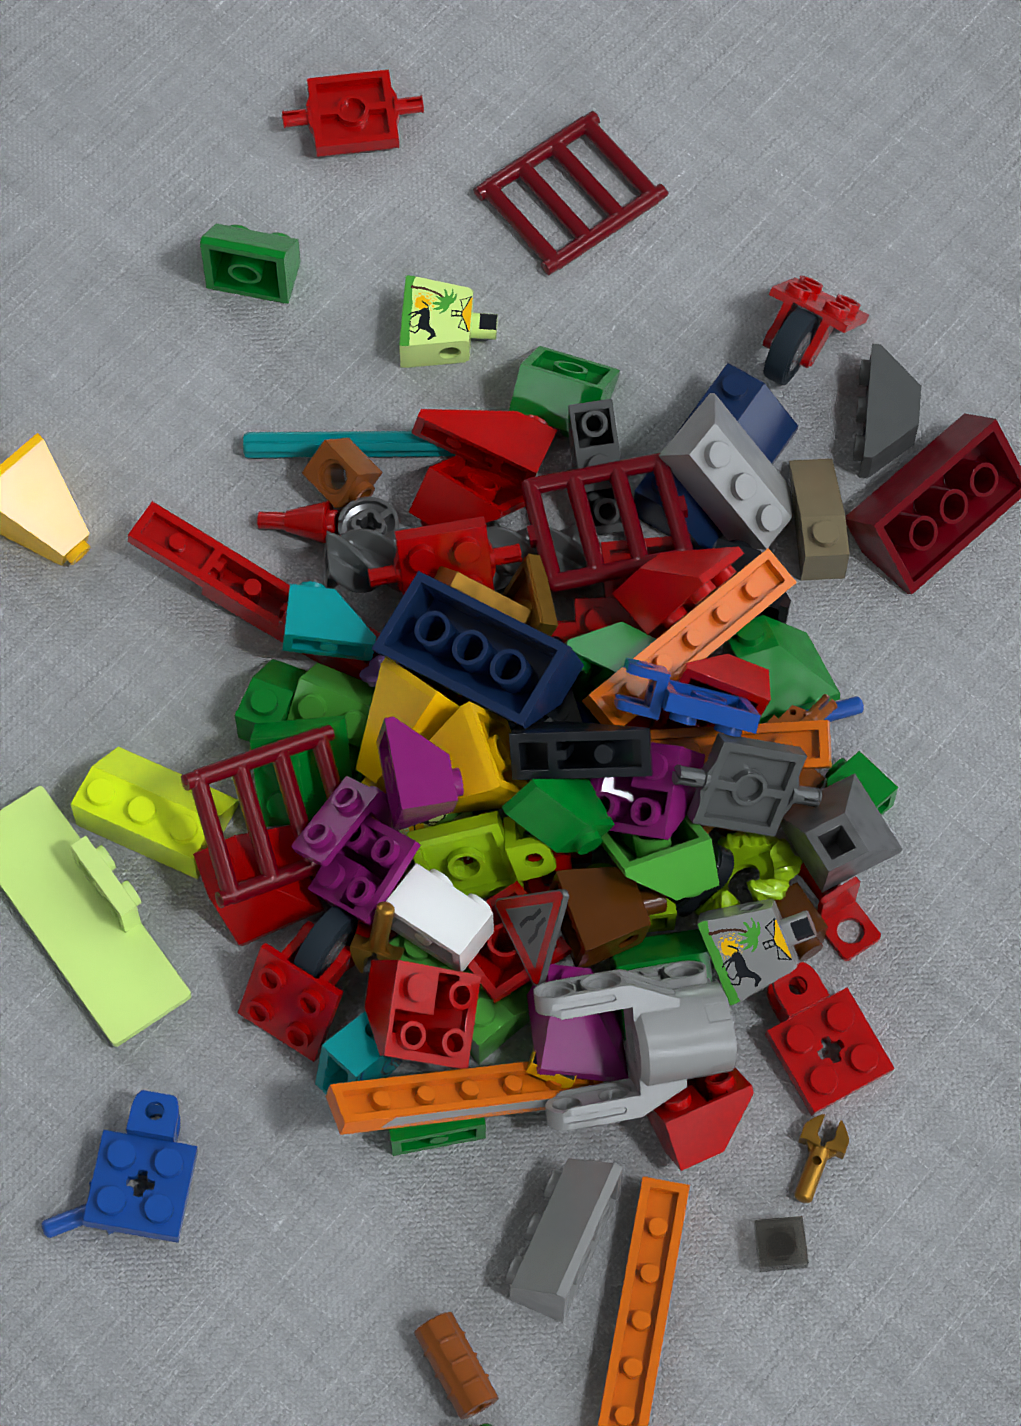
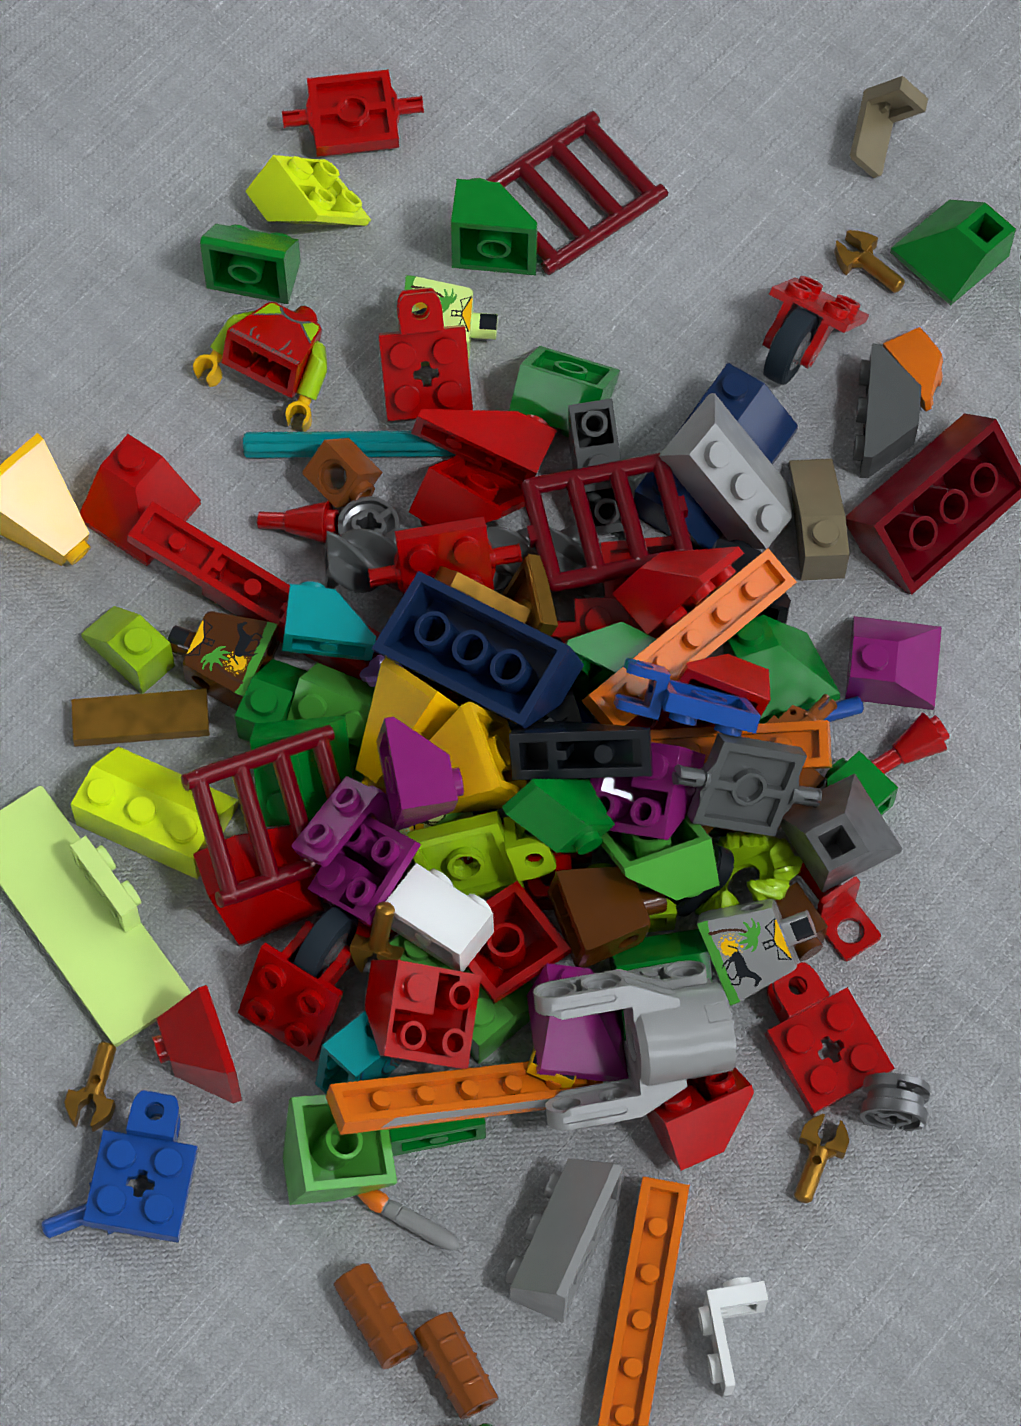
piece [495,889,569,986] -> none
clear smoke plate [754,1216,809,1272] -> none
none -> pearl gold bar [64,1042,117,1132]
none -> pearl gold tile [71,689,210,747]
none -> red slope [79,434,201,566]
none -> lime slope [81,606,175,694]
none -> red slope [152,985,242,1104]
none -> reddish brown torso [168,611,280,711]
none -> red torso [193,302,327,432]
none -> neon yellow slope [245,155,371,226]
none -> bright green slope [282,1094,397,1205]
none -> dark orange axle [333,1263,419,1369]
none -> light grey piece [357,1190,461,1251]
none -> red plate [378,287,473,421]
none -> green slope [451,178,538,276]
none -> white bracket [698,1277,768,1396]
none -> pearl gold bar [834,230,905,293]
none -> magenta slope [845,616,942,710]
none -> dark tan bracket [850,76,928,178]
none -> flat silver wheel [860,1073,930,1131]
none -> red cone [871,712,950,774]
none -> orange slope [883,327,943,412]
none -> green slope [890,199,1016,306]

